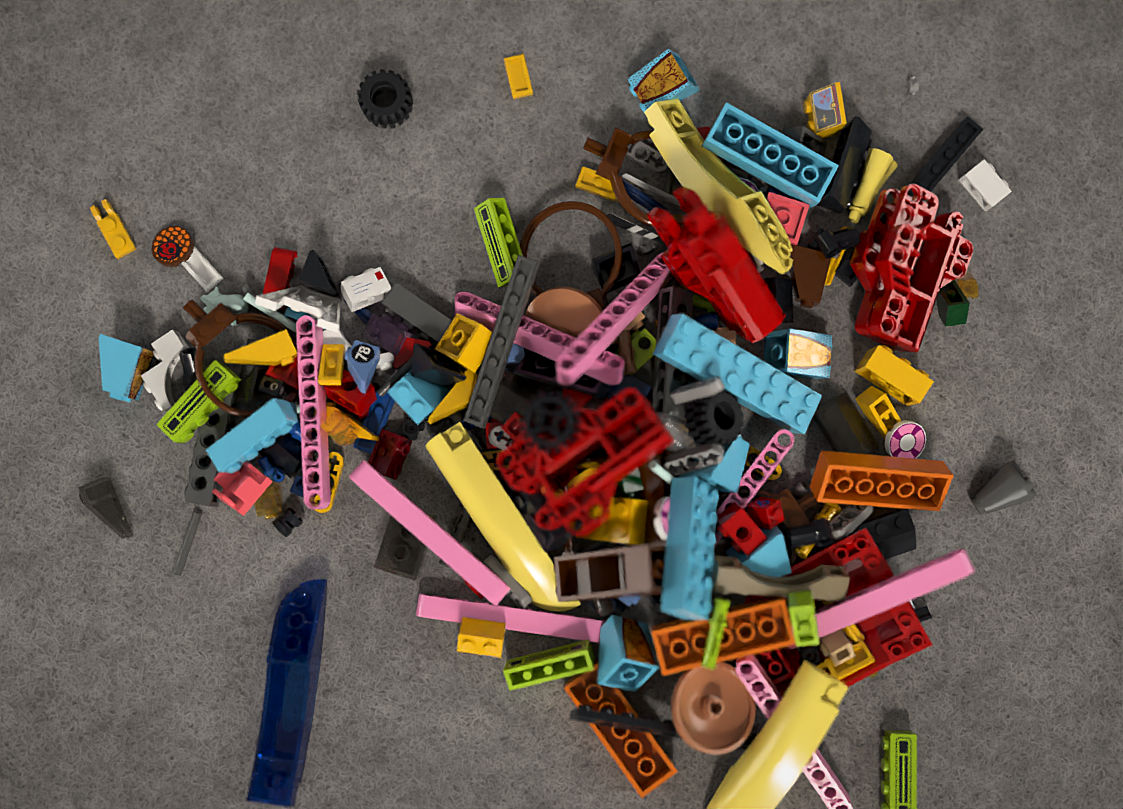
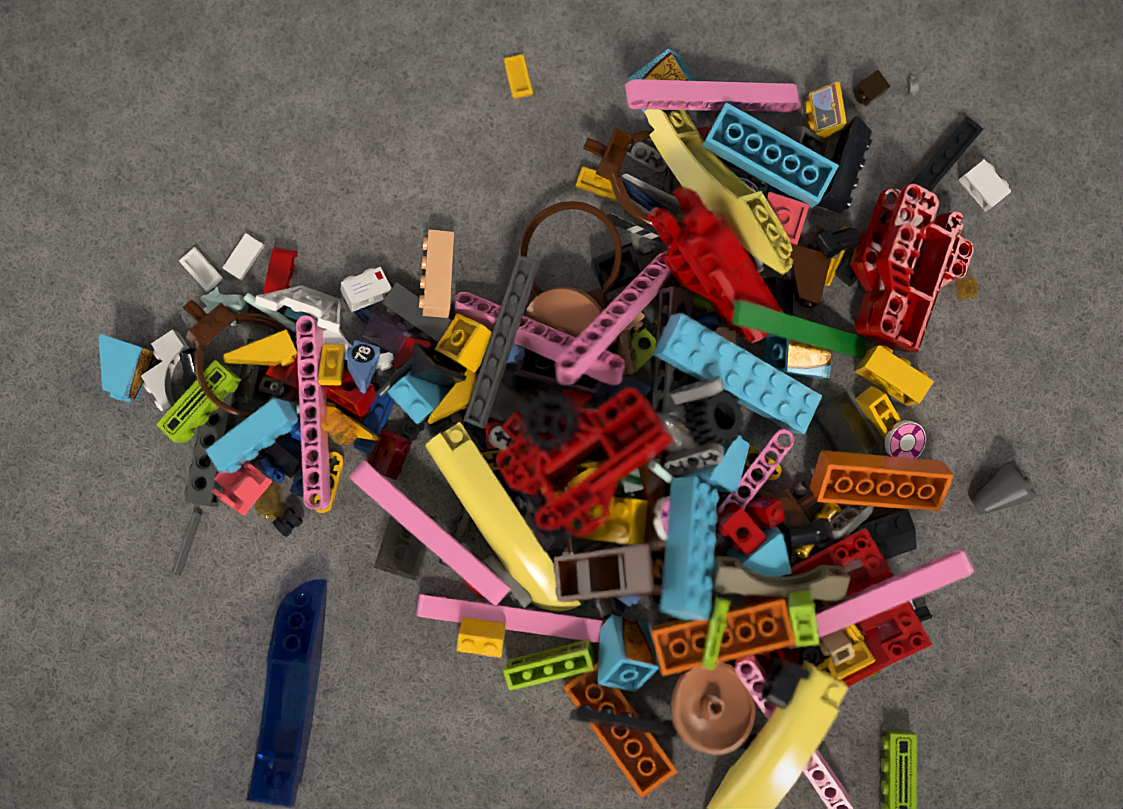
clear smoke slope [78,477,133,539] -> none
yellow hinge [90,199,136,259] -> none
tile [151,226,194,267] -> none
black slope [299,249,339,297] -> none
black tyre [357,69,413,129] -> none
lime brick [474,198,523,288] -> none
light yellow piece [848,148,898,224] -> none
dark green slope [936,279,970,326] -> none
none -> white tile [223,233,265,280]
none -> light nougat brick [419,230,454,318]
none -> bright pink beam [625,79,801,112]
none -> green tile [732,301,866,358]
none -> black tile [761,655,810,709]
none -> dark brown brick [853,70,890,107]

